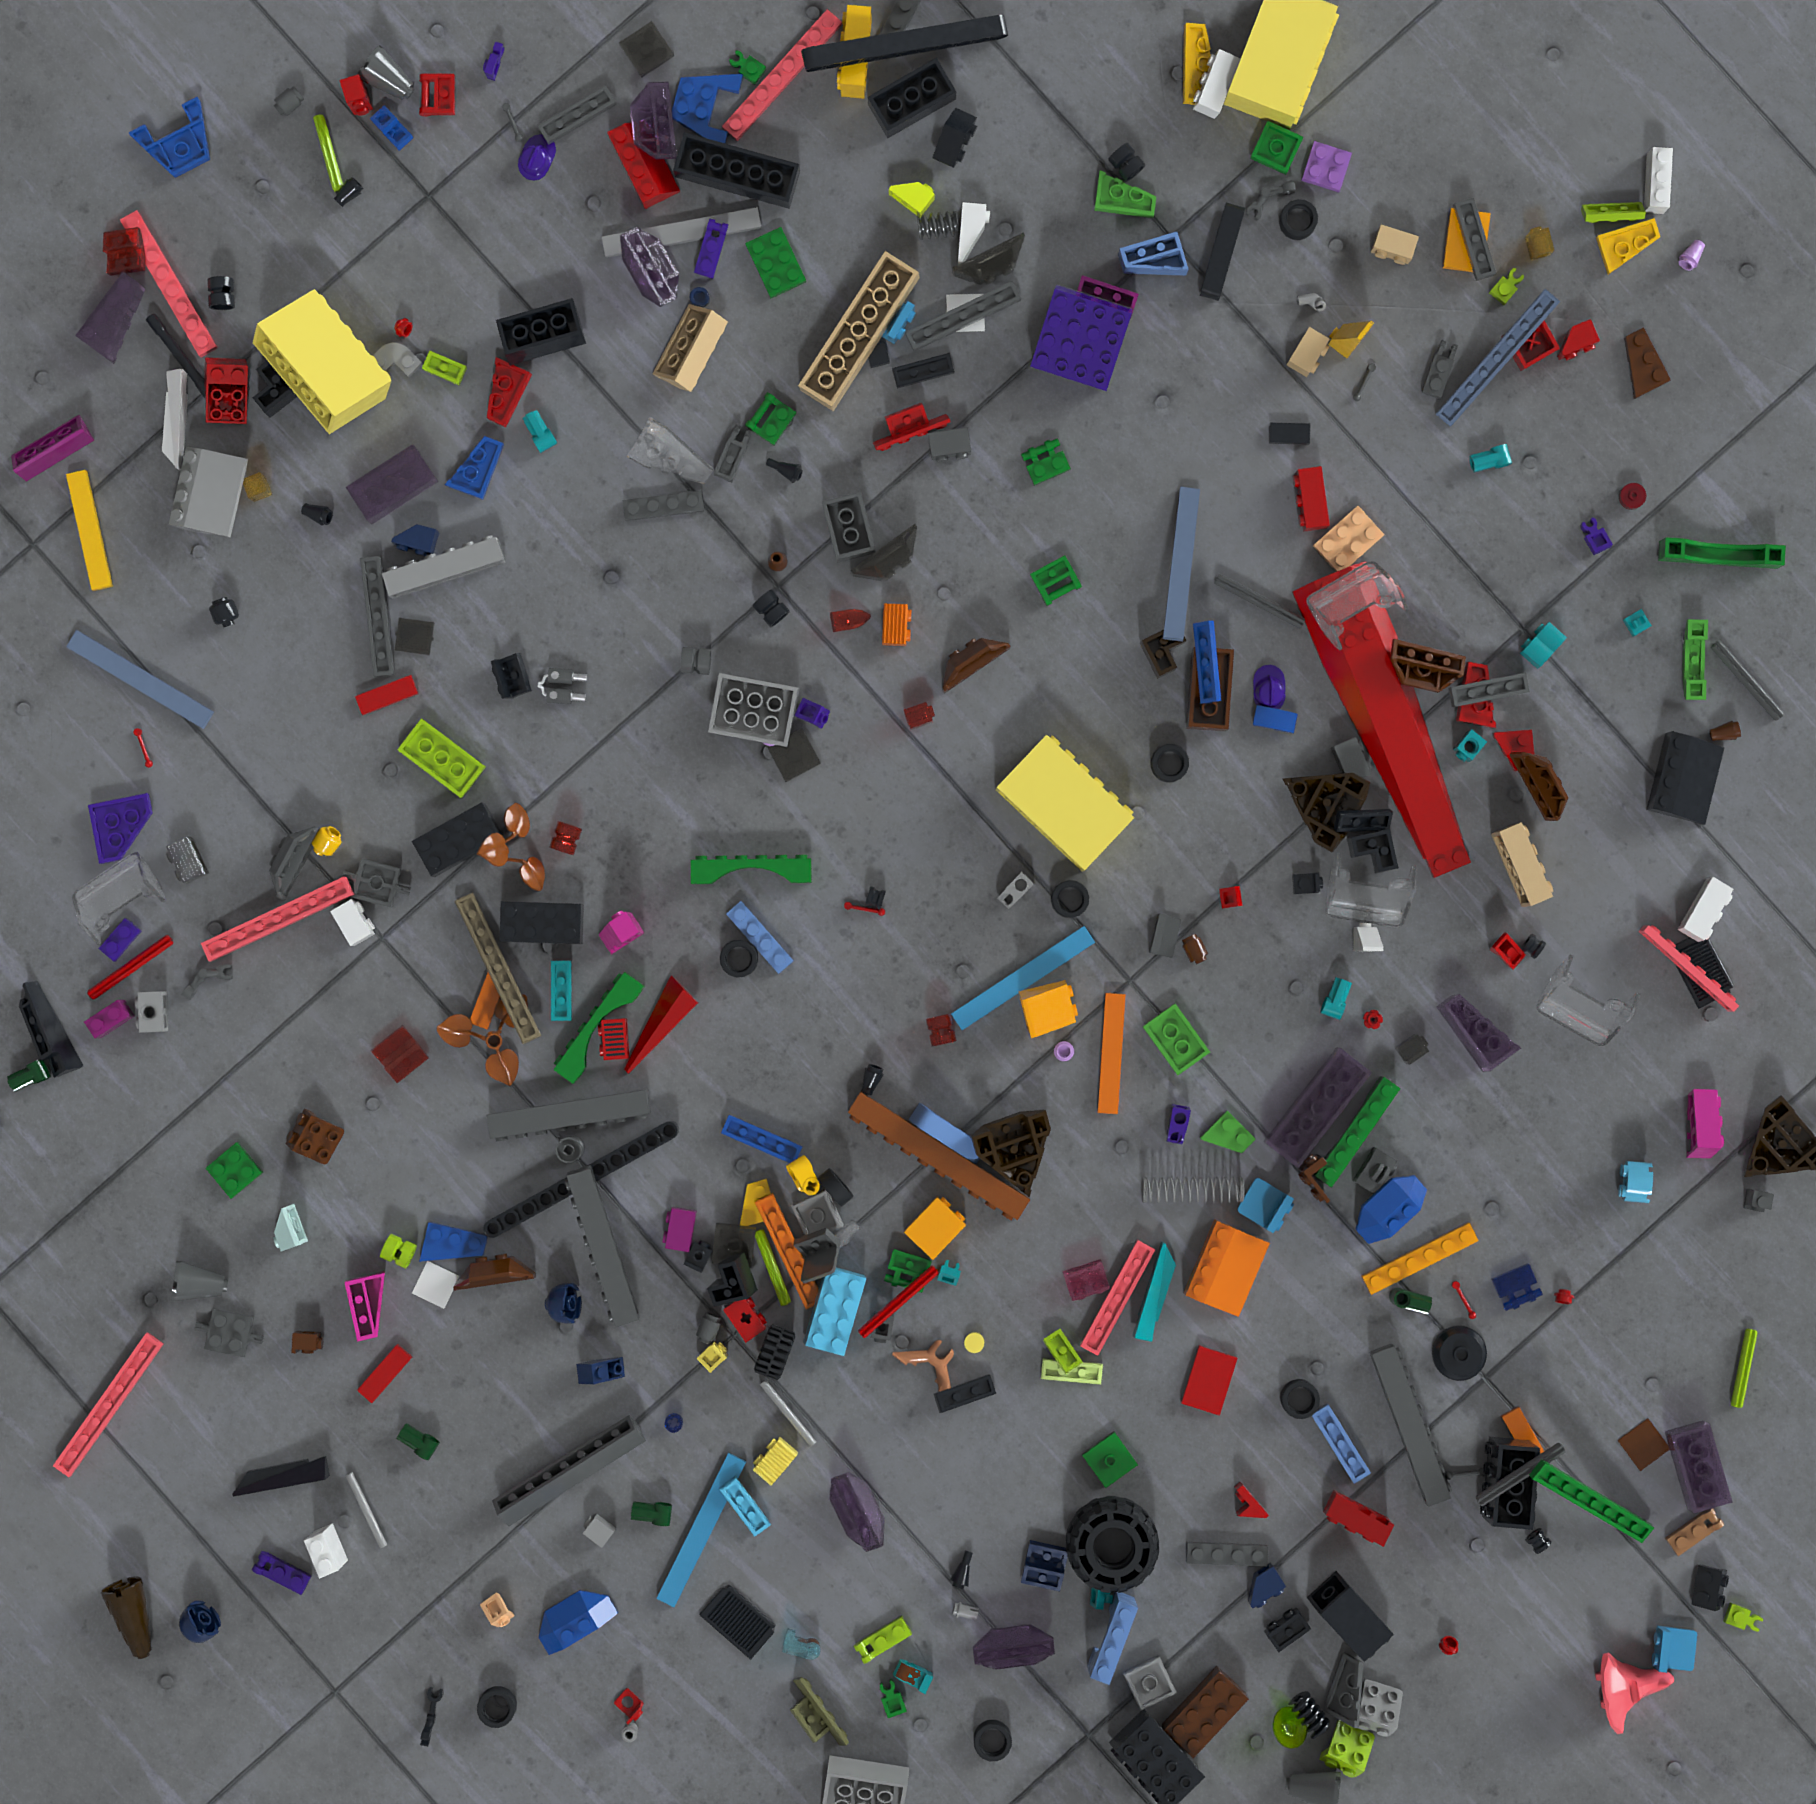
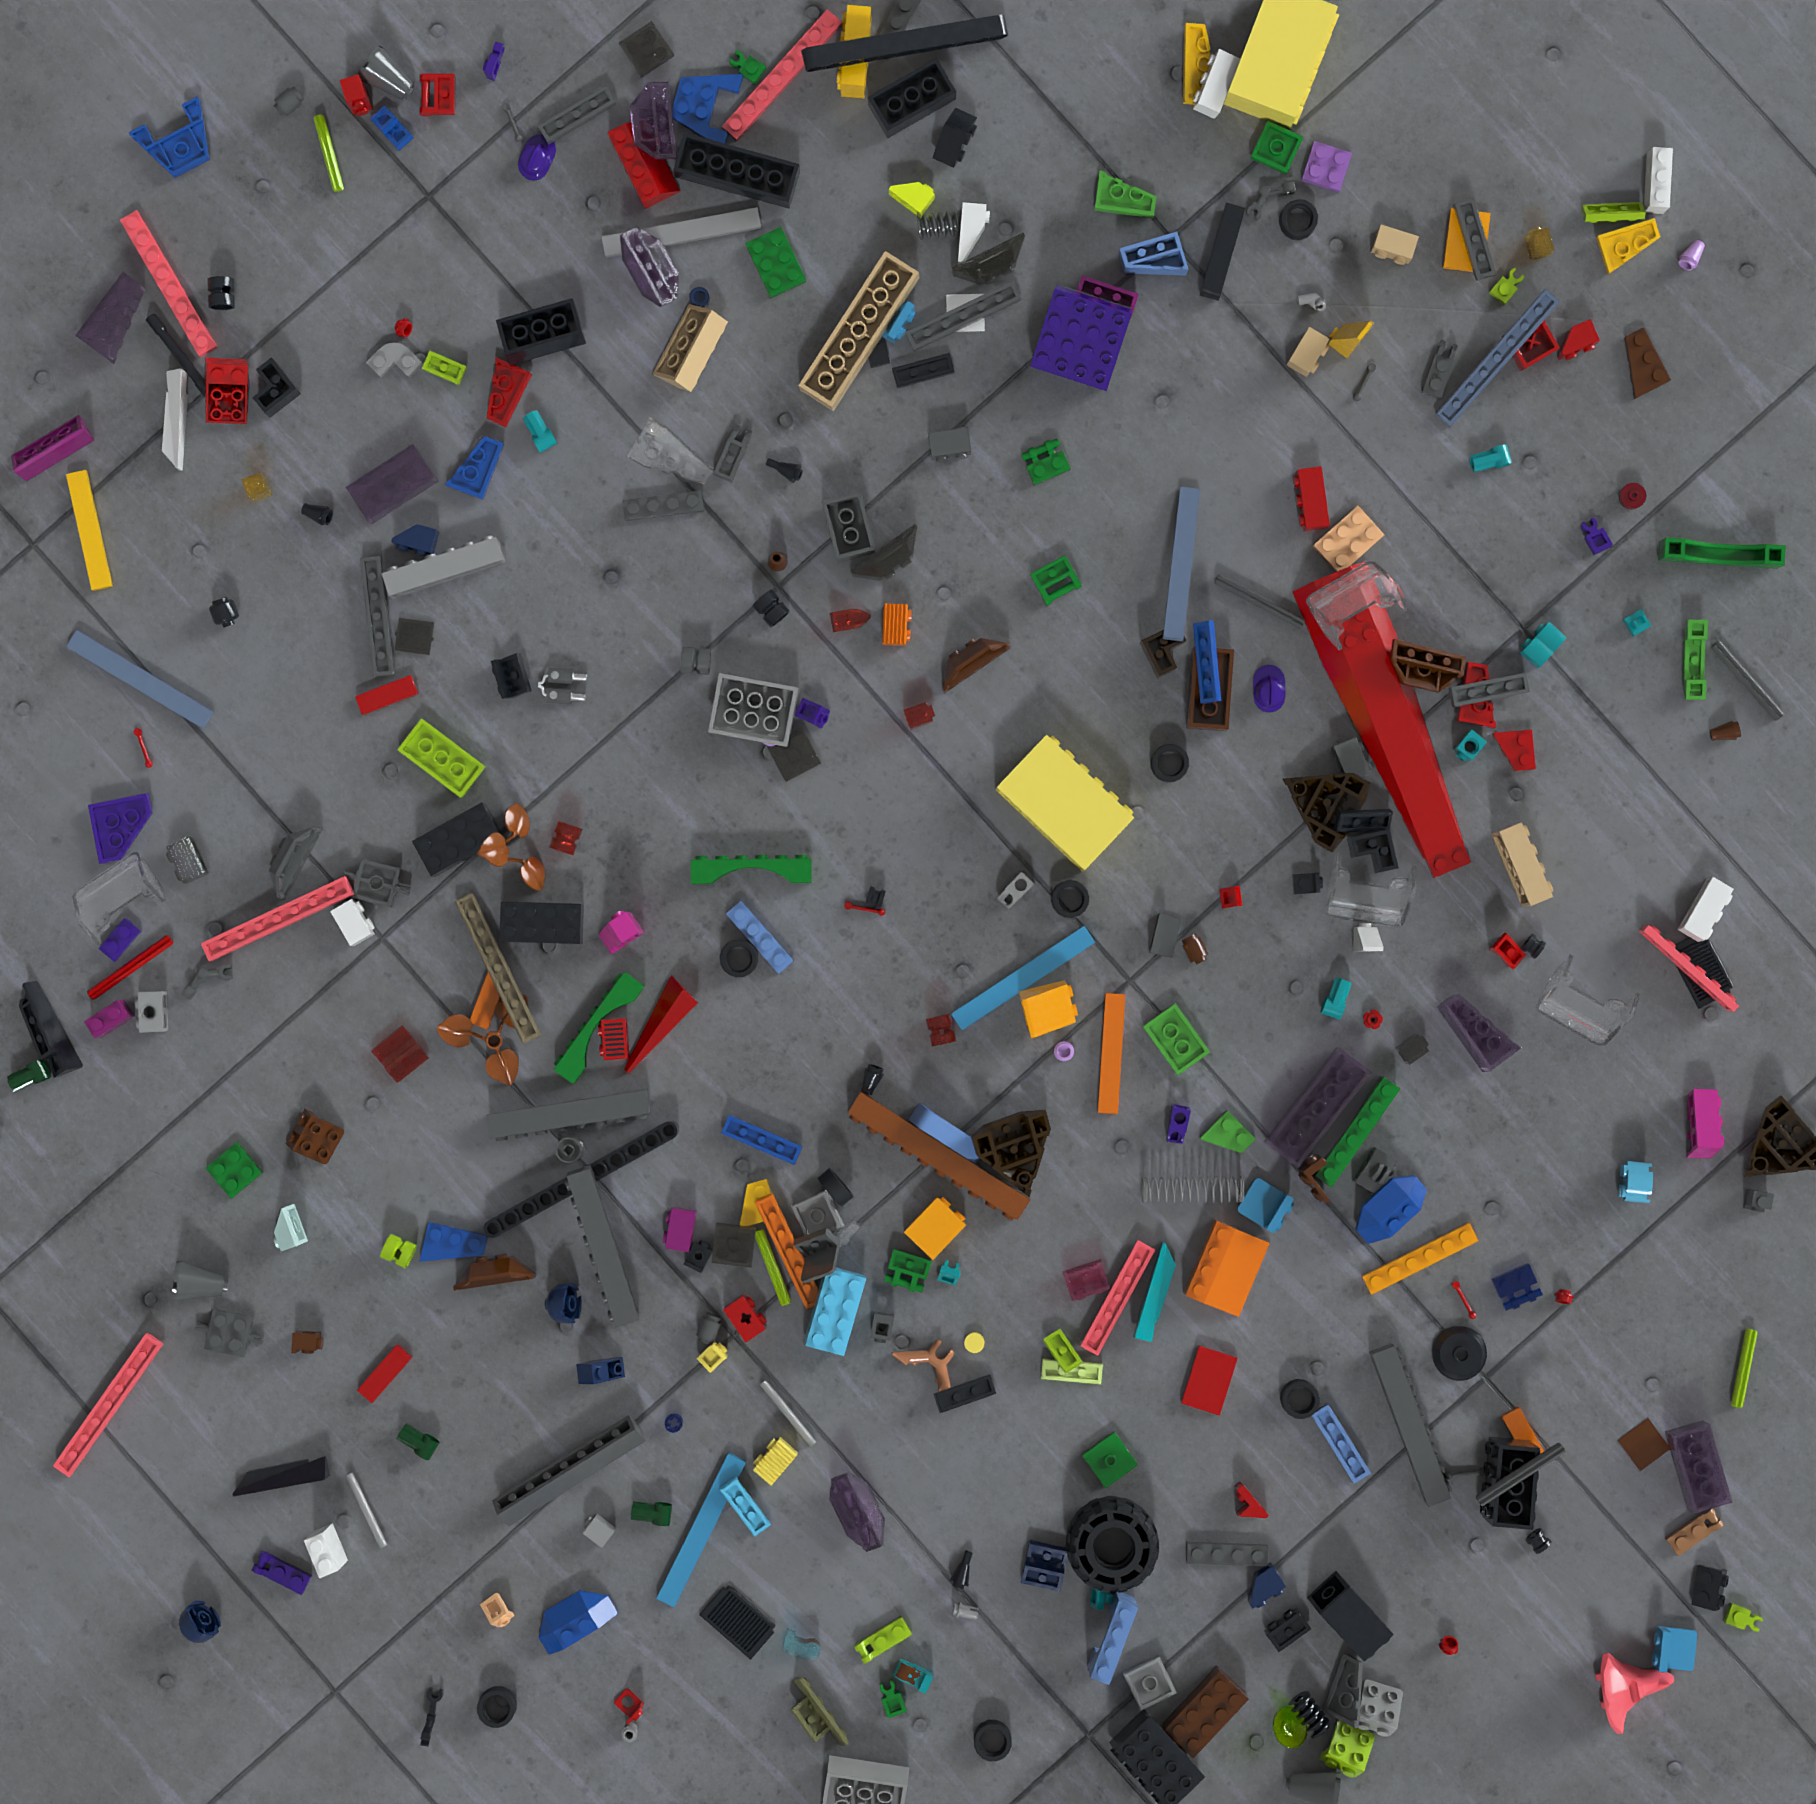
dark brown cone [101,1576,152,1659] -> none
clear red slope [103,227,145,276] -> none
light grey slope [169,447,248,538] -> none
light yellow brick [253,289,392,434] -> none
yellow head [312,826,342,856] -> none
black cone [334,177,363,207] -> none
dark pink wedge [345,1271,385,1342] -> none
white sticker [412,1261,460,1309] -> none
teal plate [551,961,572,1021] -> none
dark purple plate [694,218,729,279] -> none
black brick [707,1253,758,1307] -> none
green plate [745,392,797,446] -> none
black tyre [754,1324,795,1380] -> none
yellow piece [786,1155,820,1195] -> none
red axle [858,1266,939,1338] -> none
red bracket [873,403,951,451] -> none
clear purple wedge [973,1624,1055,1670] -> none
black wheel [1108,143,1146,182] -> none
blue slope [1253,705,1298,734] -> none
black tile [1269,422,1310,445] -> none
red wedge [1323,1490,1394,1547] -> none
dark green piece [1389,1288,1432,1314] -> none
reddish brown wedge [1509,752,1568,821] -> none
green plate [1529,1459,1654,1543] -> none
black slope [1646,731,1724,825] -> none

